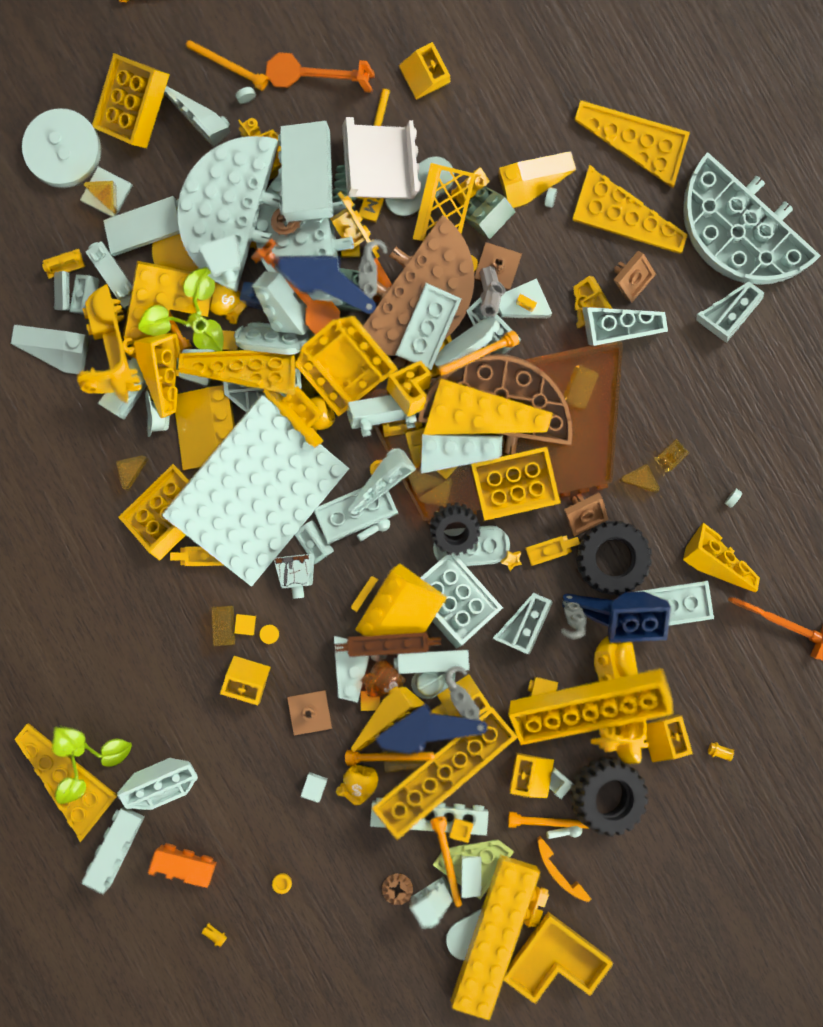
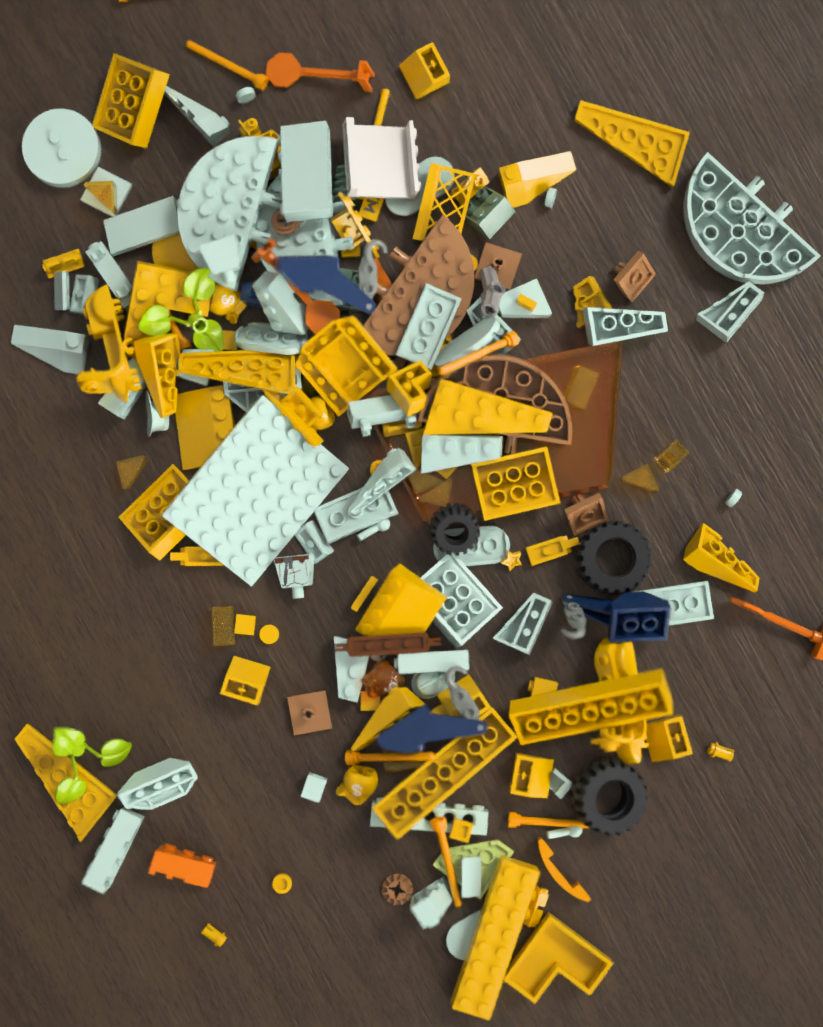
yellow wing [572,165,687,254] -> none

